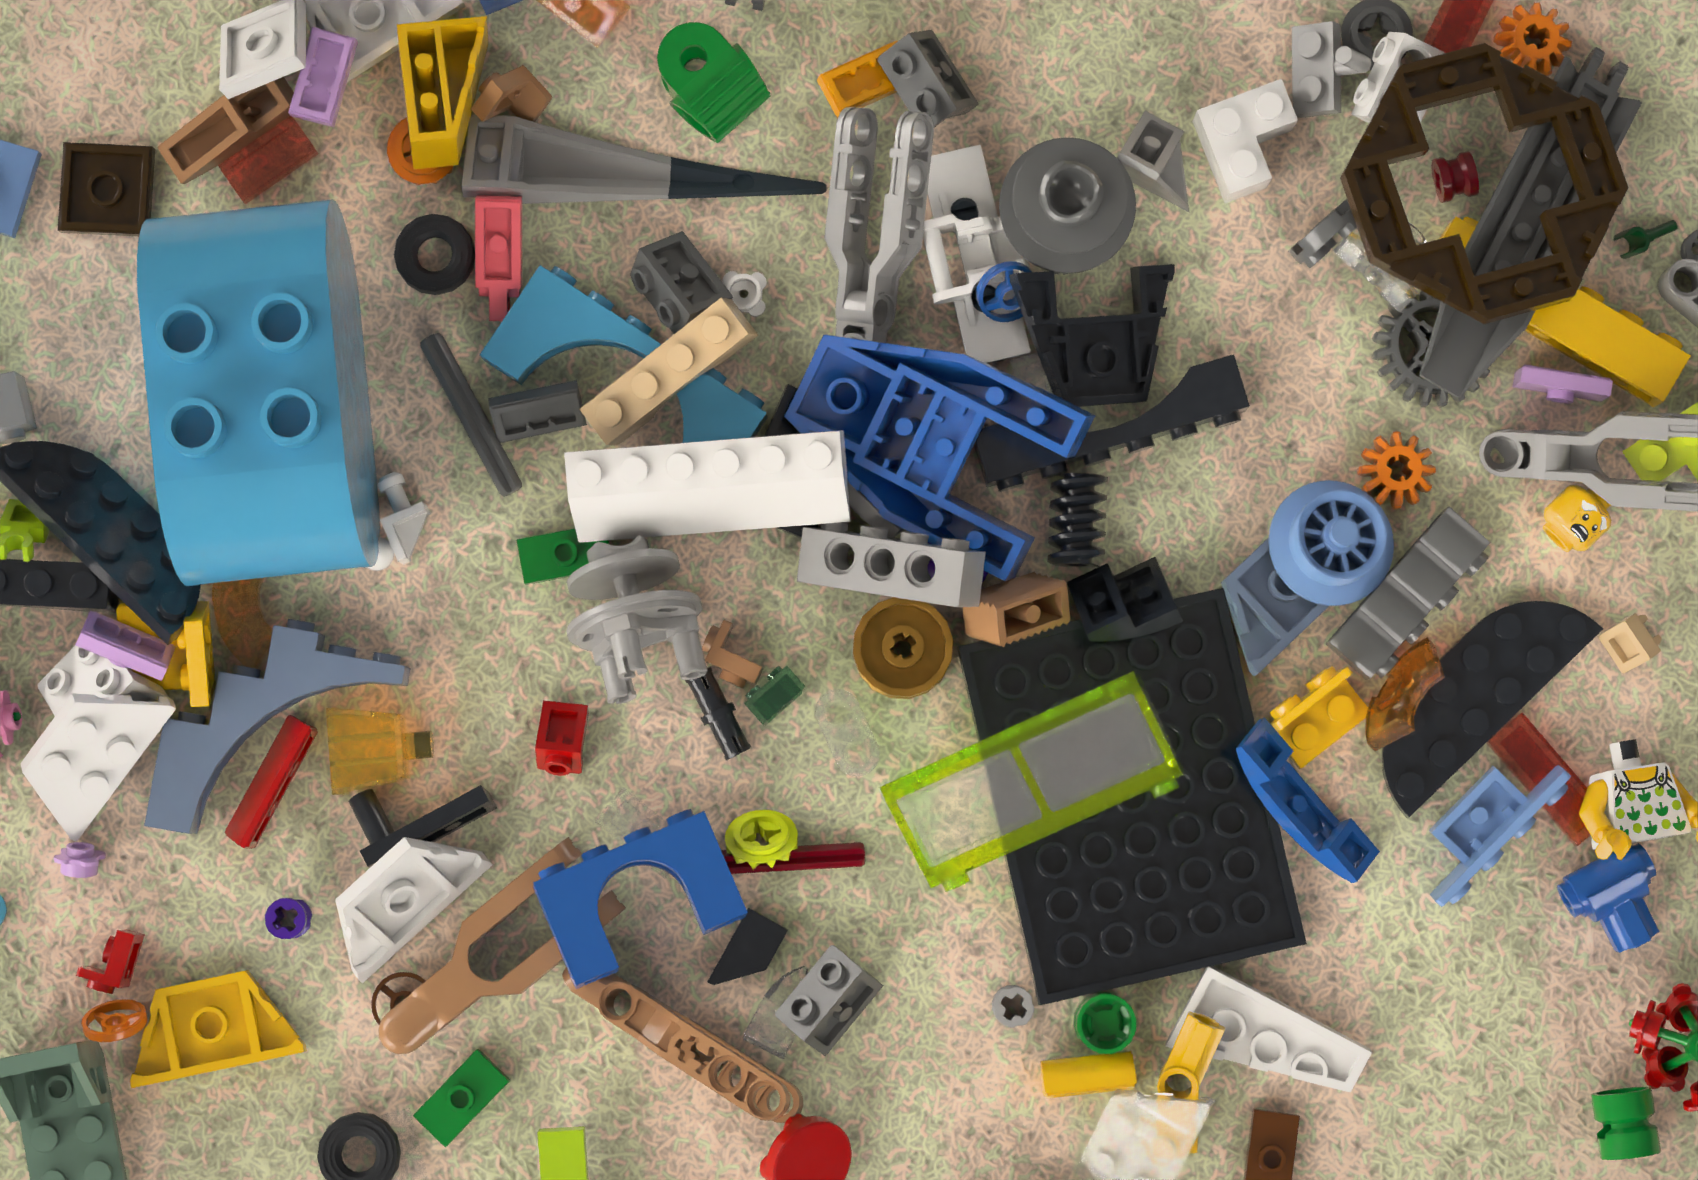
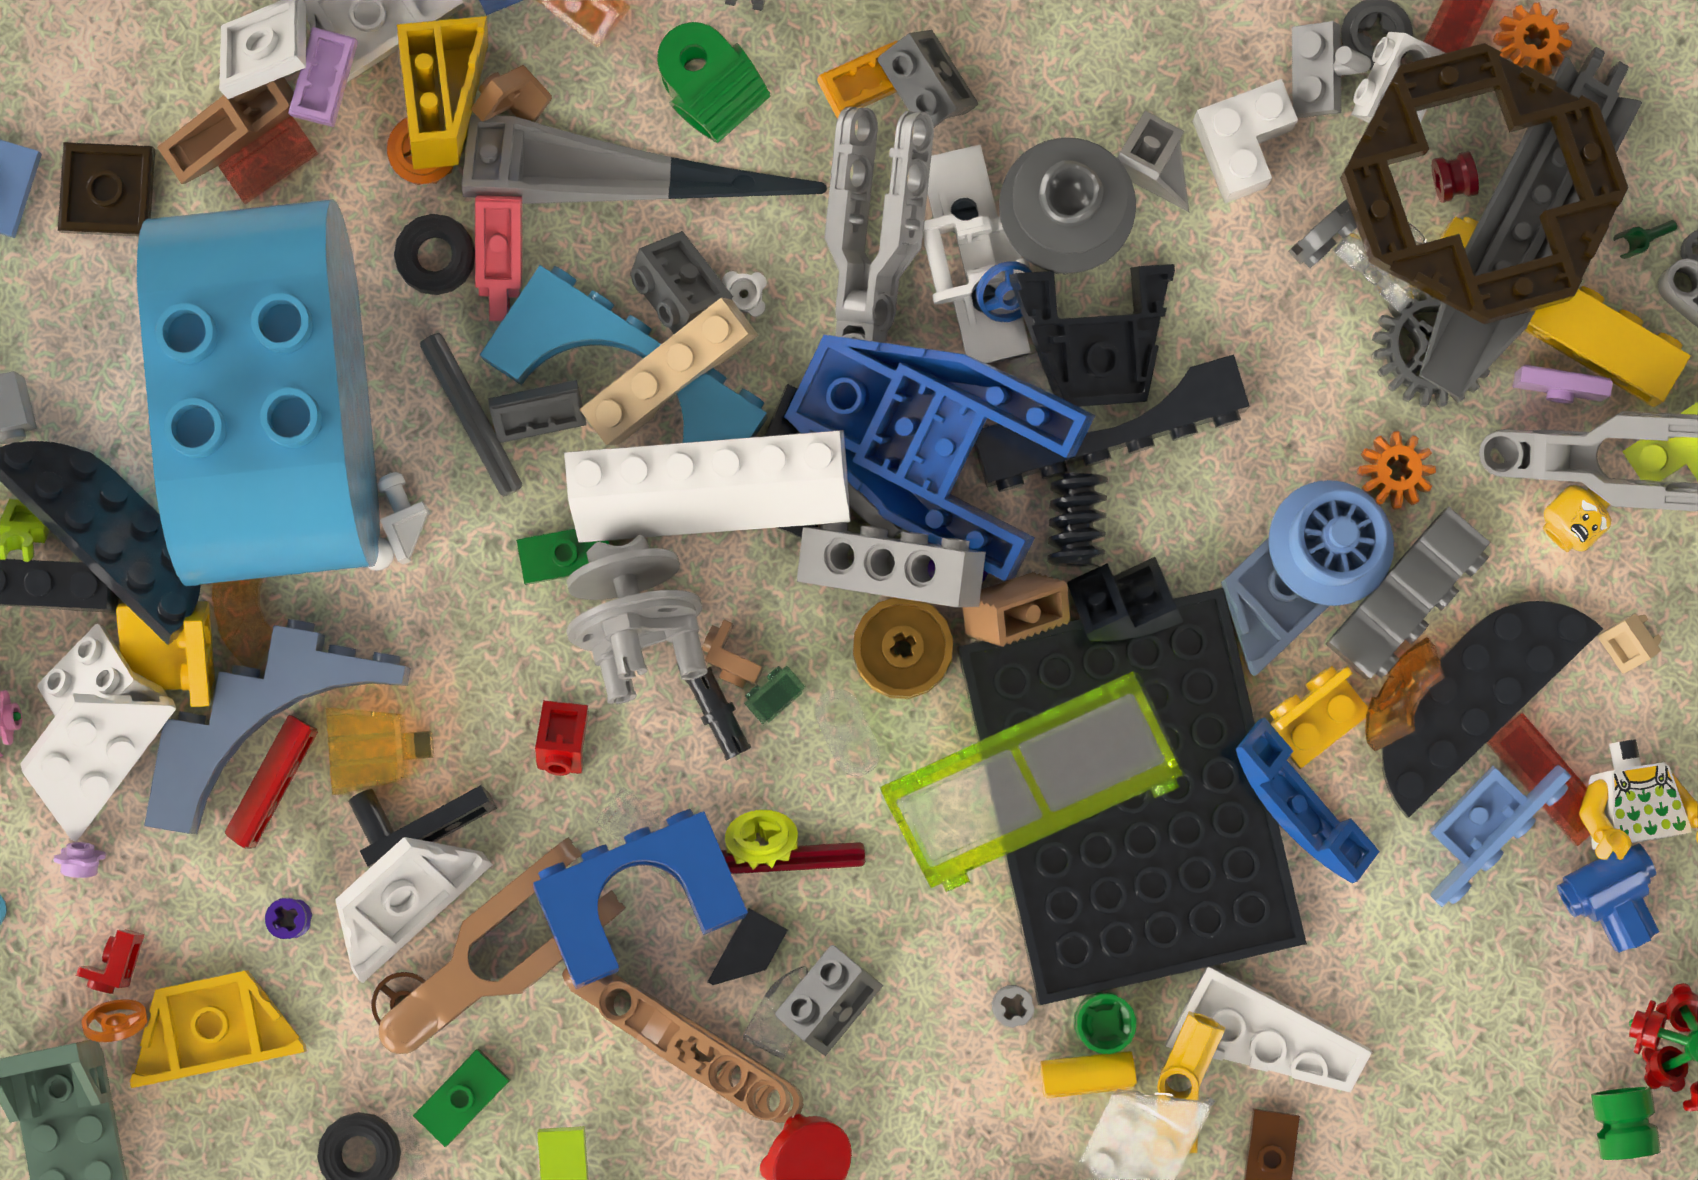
lavender plate [75,611,176,681] -> none

